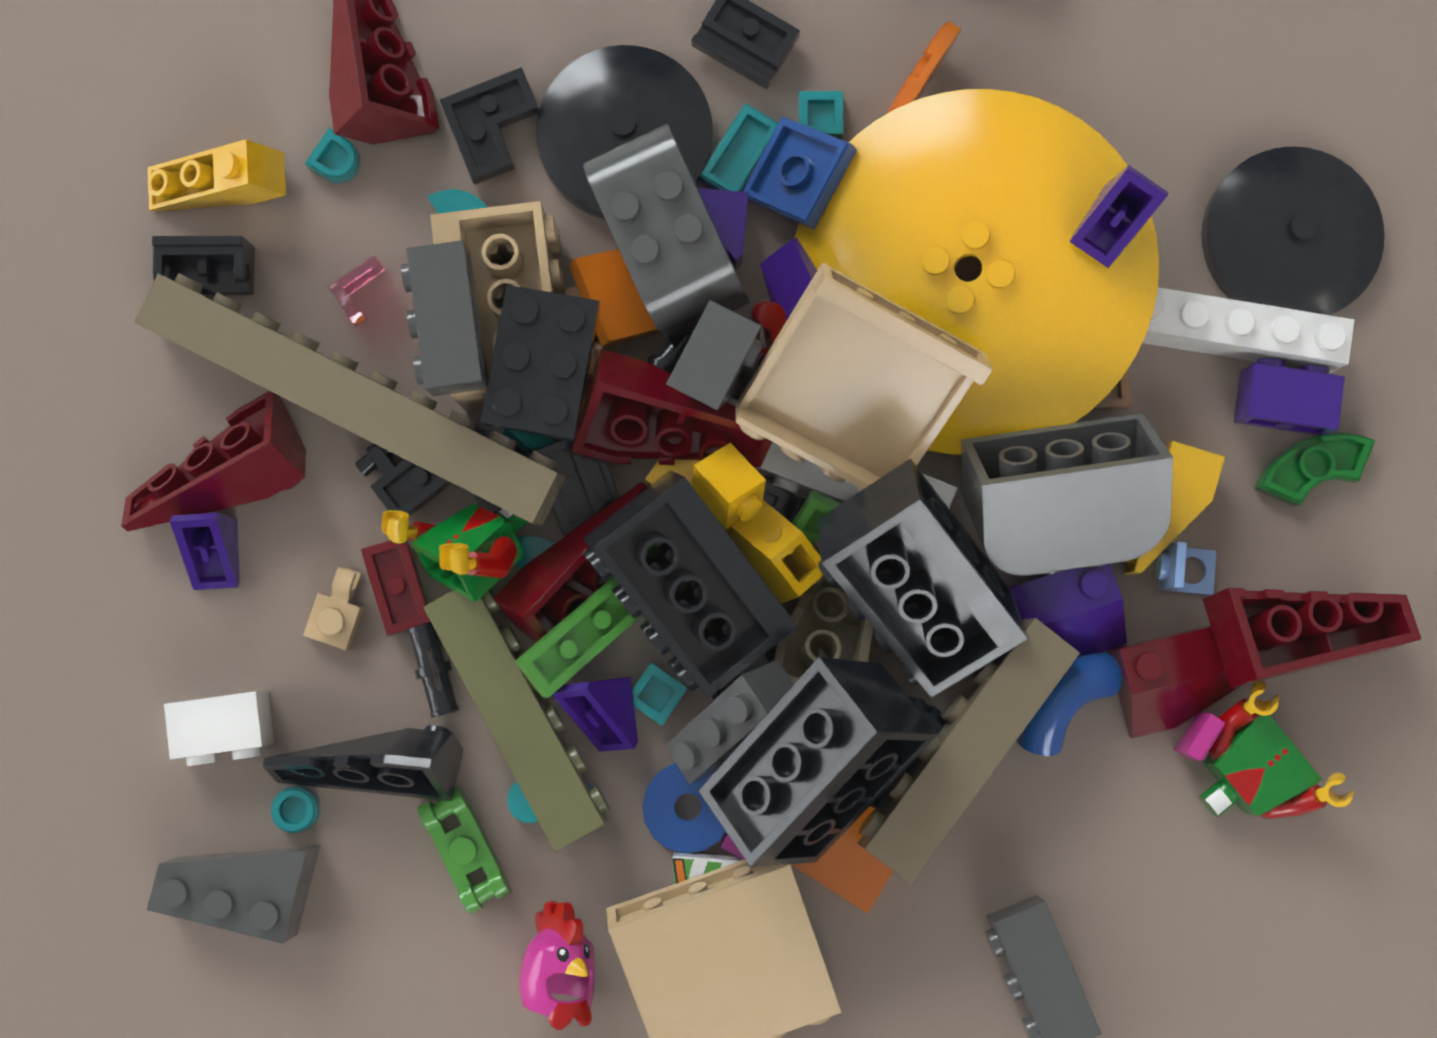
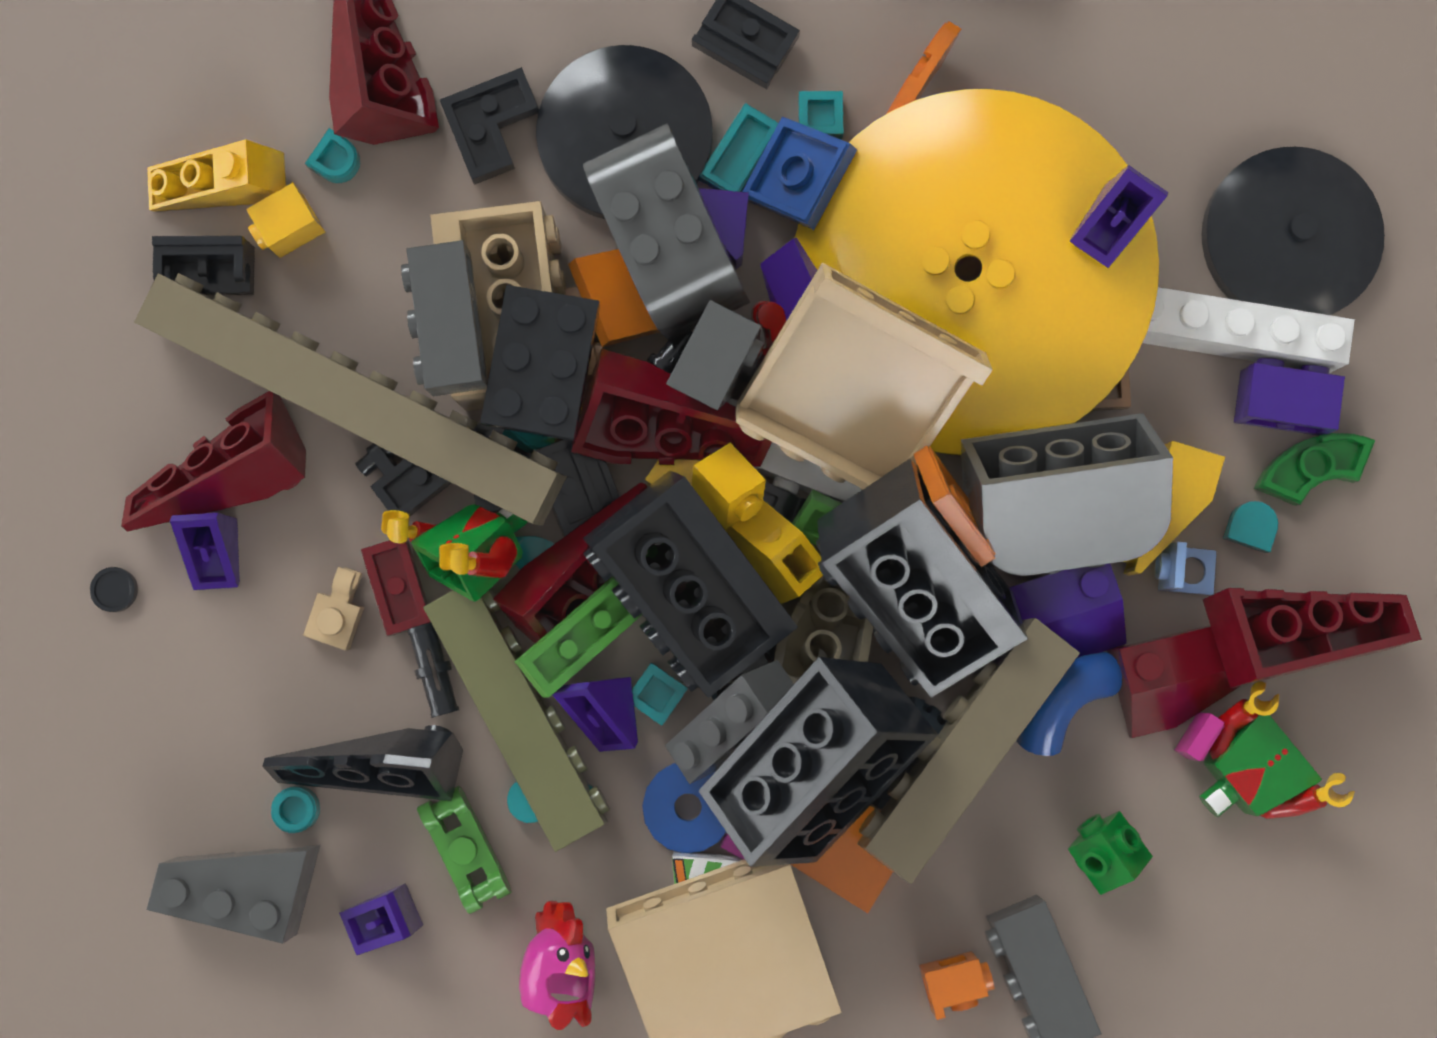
white brick [164,691,275,766] -> none
clear pink tile [327,254,385,327] -> none
teal tile [427,189,487,214] -> none
none -> black piece [90,567,138,612]
none -> yellow brick [246,182,326,258]
none -> dark purple slope [339,883,423,955]
none -> orange tile [913,446,996,567]
none -> orange brick [919,951,995,1020]
none -> green brick [1068,811,1153,895]
none -> teal tile [1223,501,1278,553]

